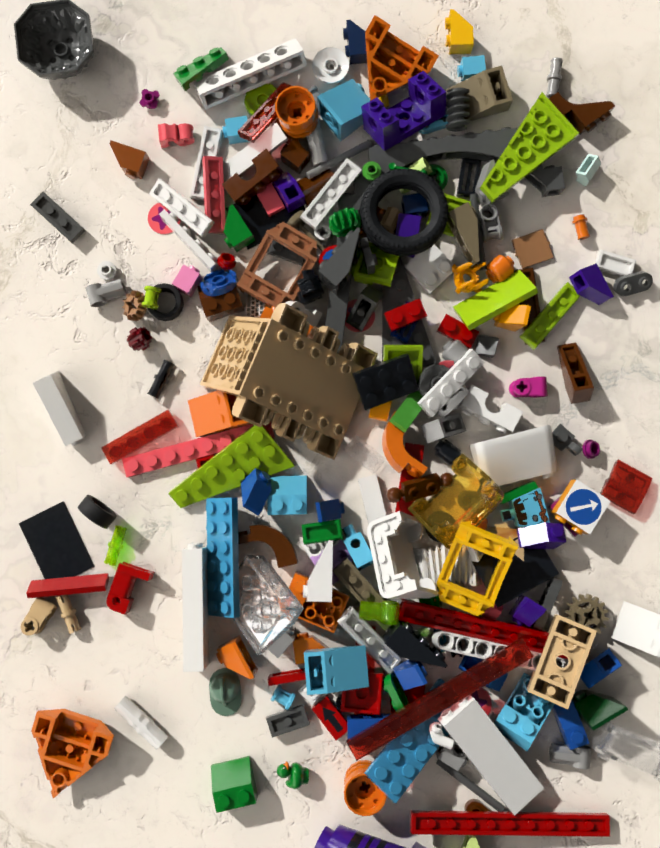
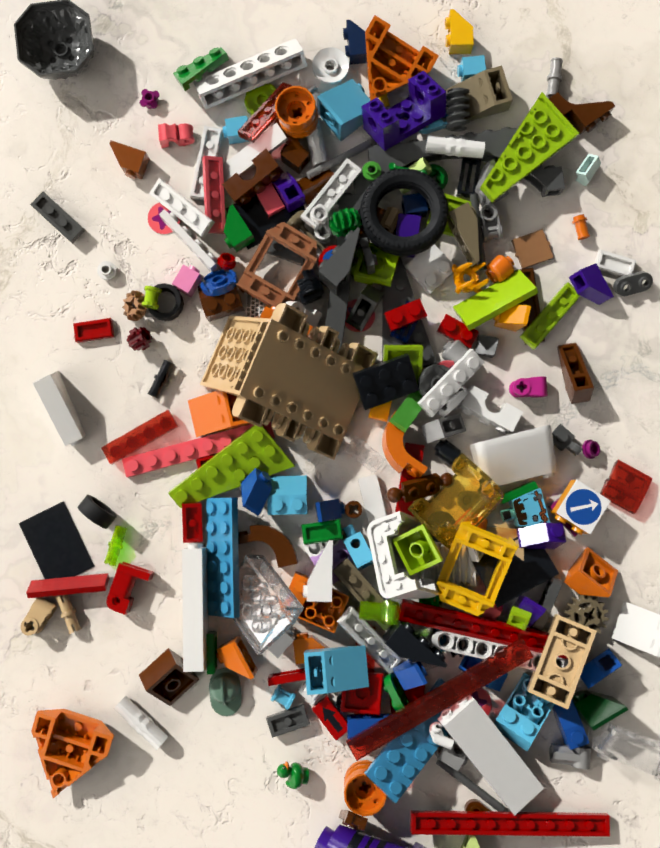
light grey piece [86,279,126,307] -> none
green slope [211,756,258,813] -> none
none -> red tile [73,318,115,343]
none -> reddish brown slope [139,648,199,706]
none -> red plate [182,502,203,543]
none -> green tile [207,631,217,674]
none -> white plate [310,205,329,225]
none -> reddish brown plate [338,810,368,831]
none -> reddish brown bush [345,501,362,518]
none -> lime slope [392,523,443,576]
none -> white axle [426,136,485,159]
none -> lime tile [506,606,532,631]
none -> orange slope [564,547,618,597]

